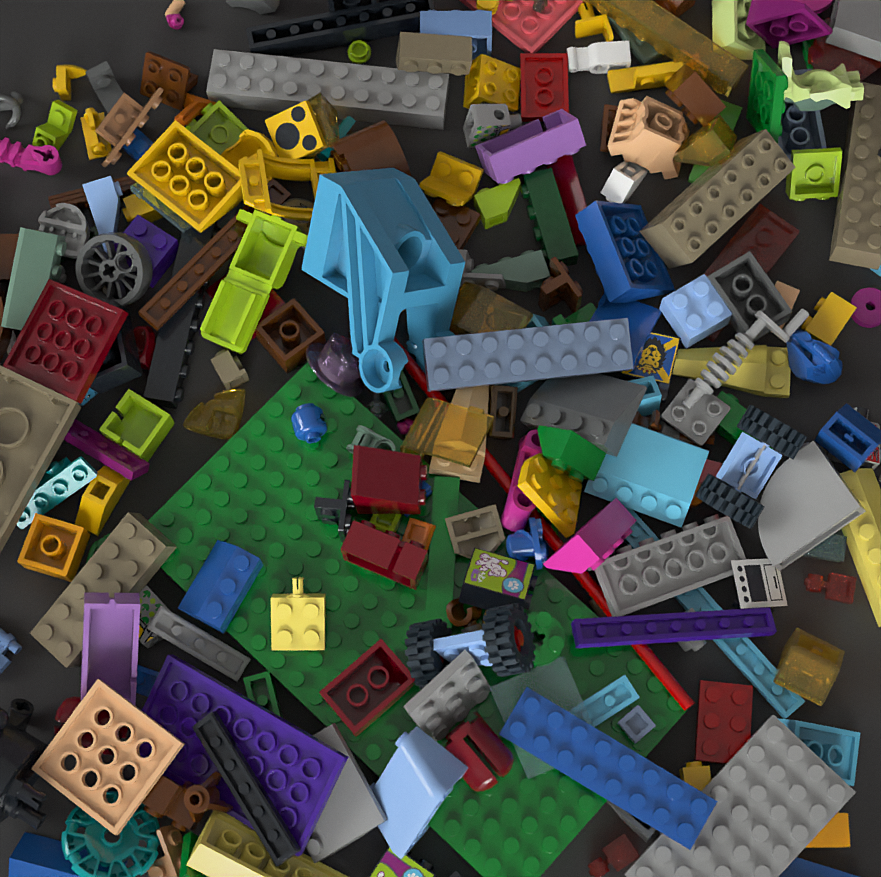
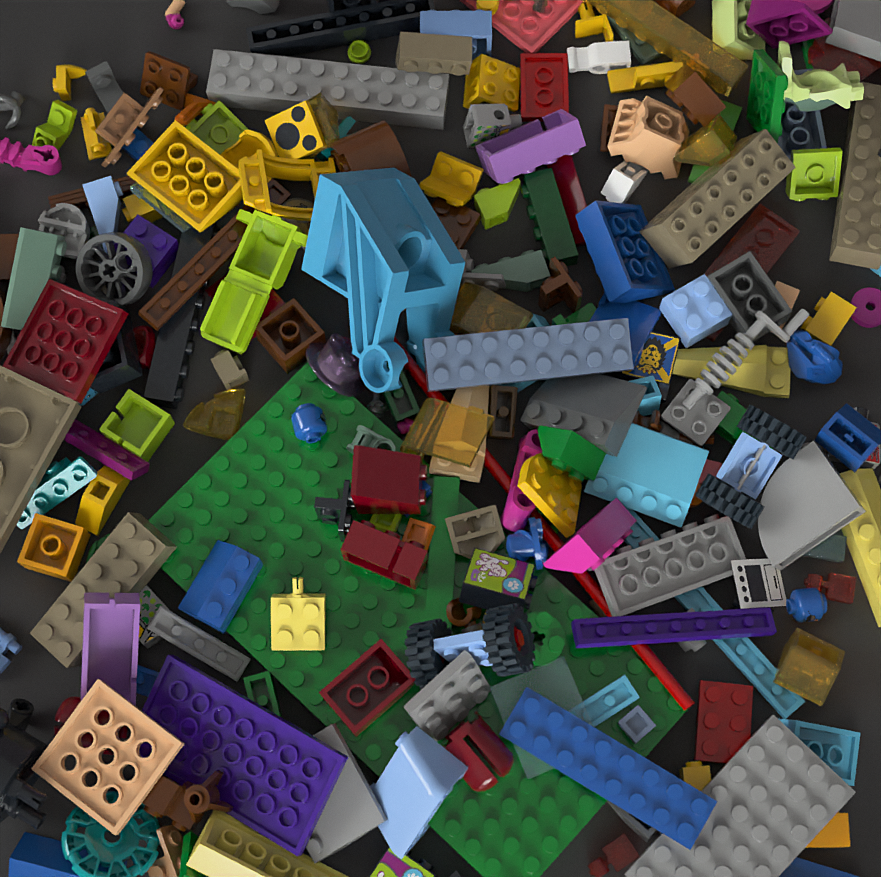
black tile [192,711,301,867] -> none
none -> blue head [786,588,827,622]

